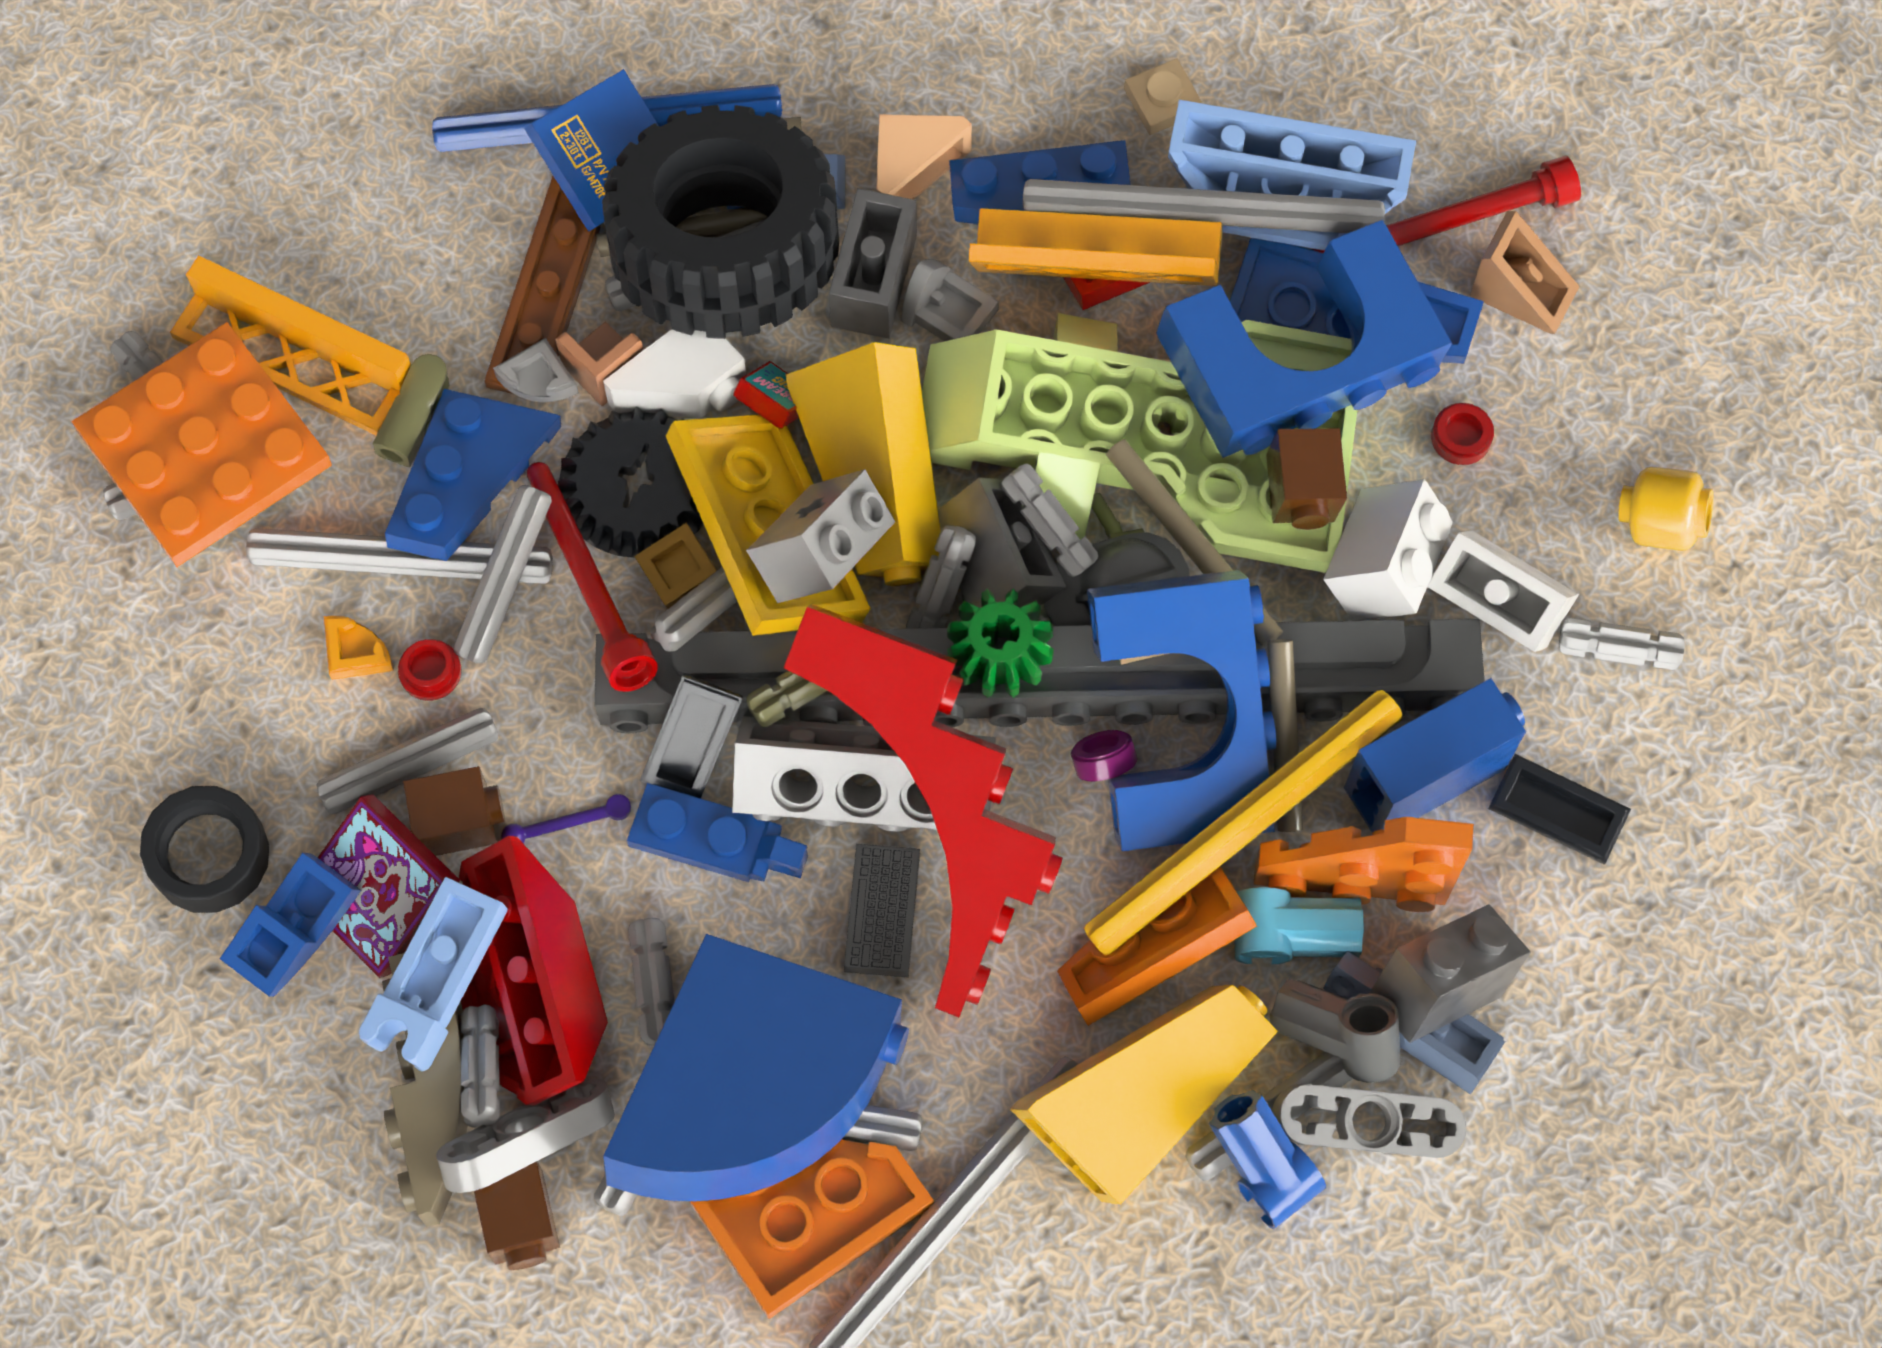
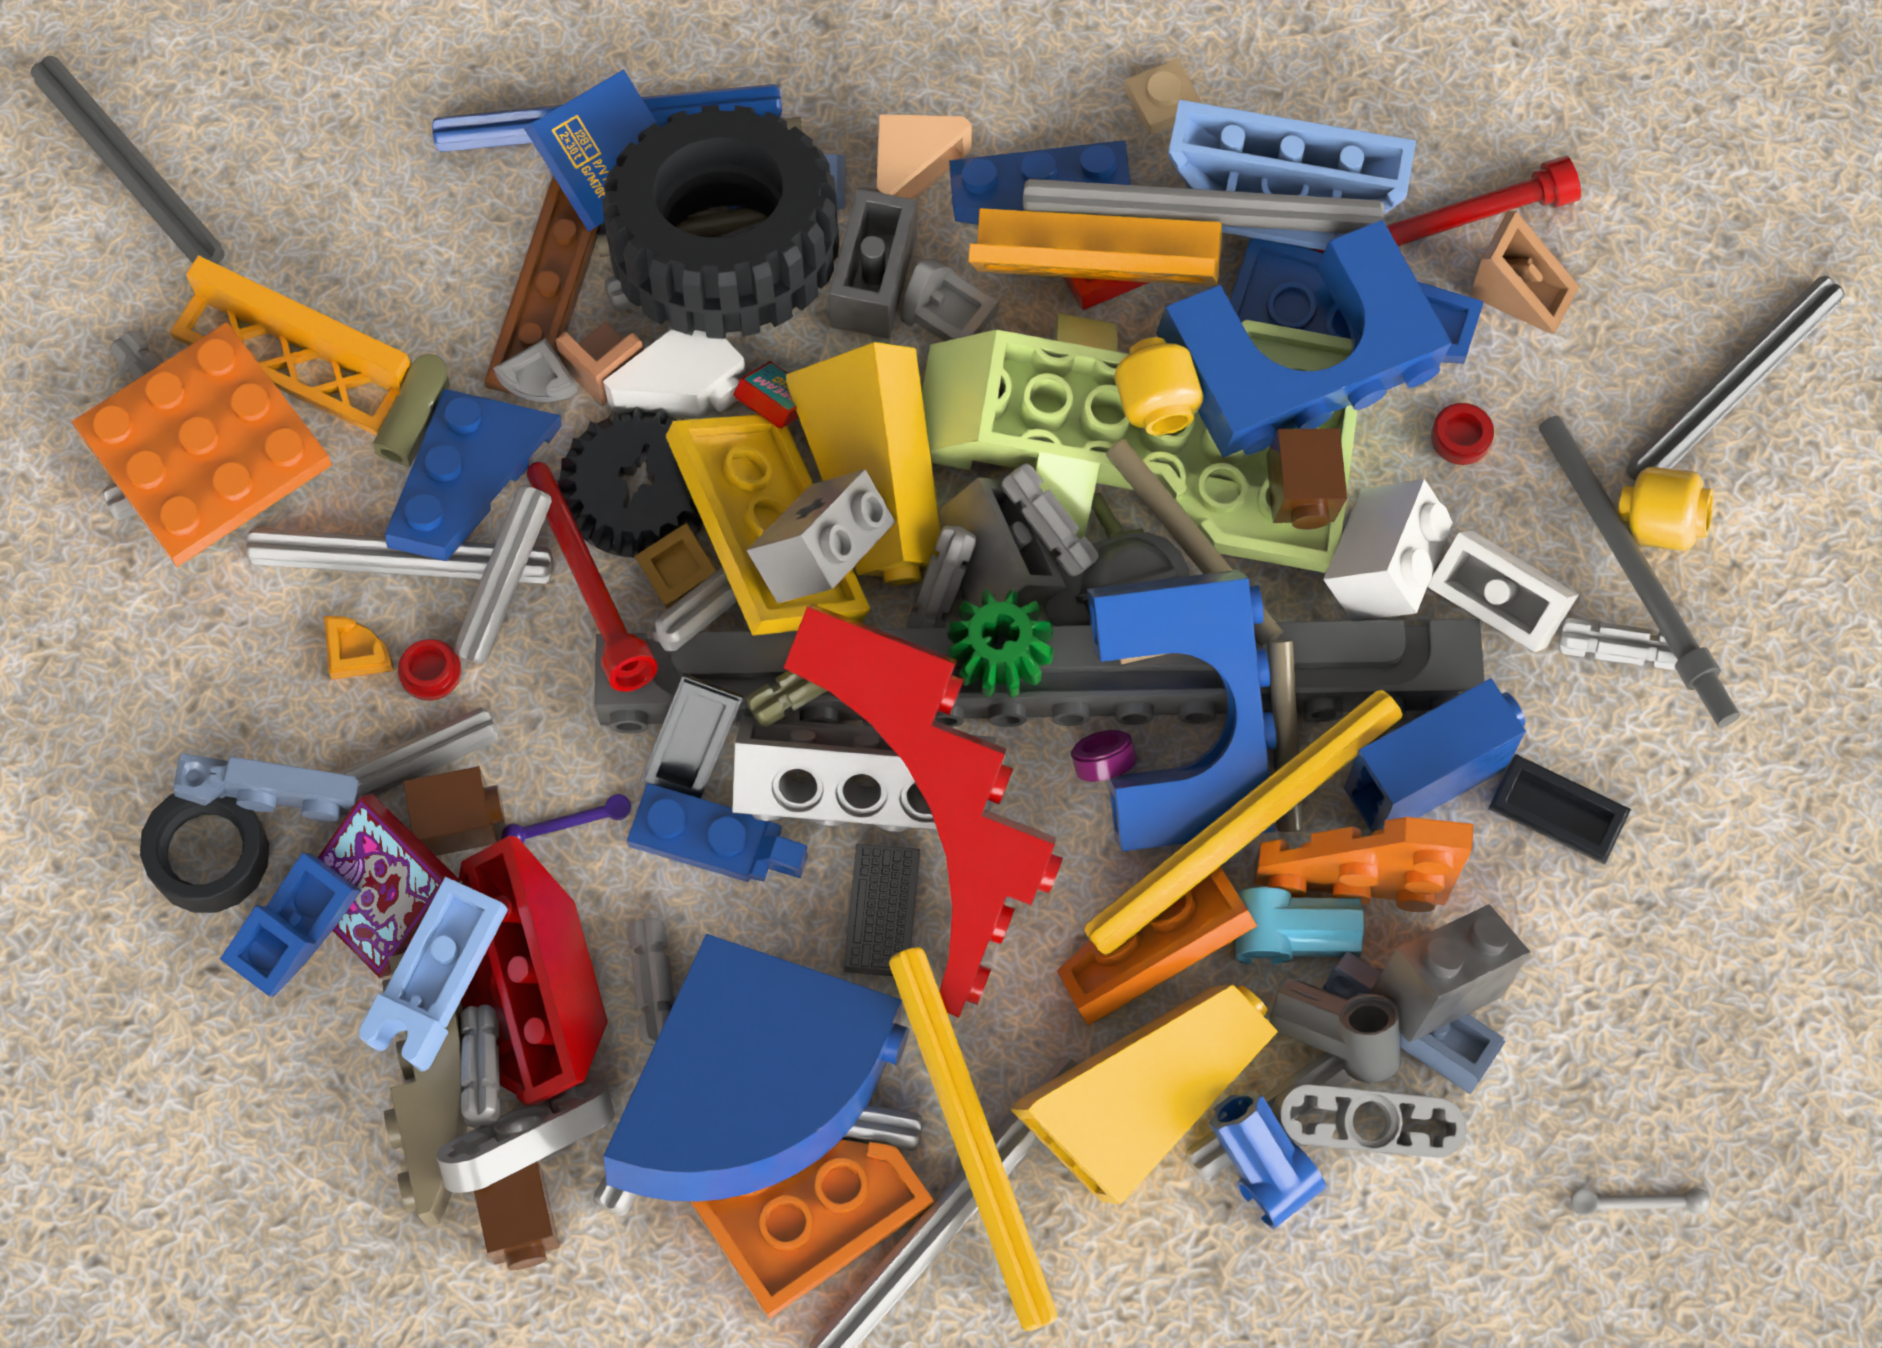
none -> dark grey axle [31,56,225,264]
none -> sand blue hinge [174,753,359,822]
none -> yellow axle [889,947,1057,1331]
none -> yellow head [1114,337,1204,435]
none -> dark grey bar [1539,416,1740,728]
none -> light grey hinge [1571,1188,1711,1216]
none -> dark grey axle [1626,276,1845,481]

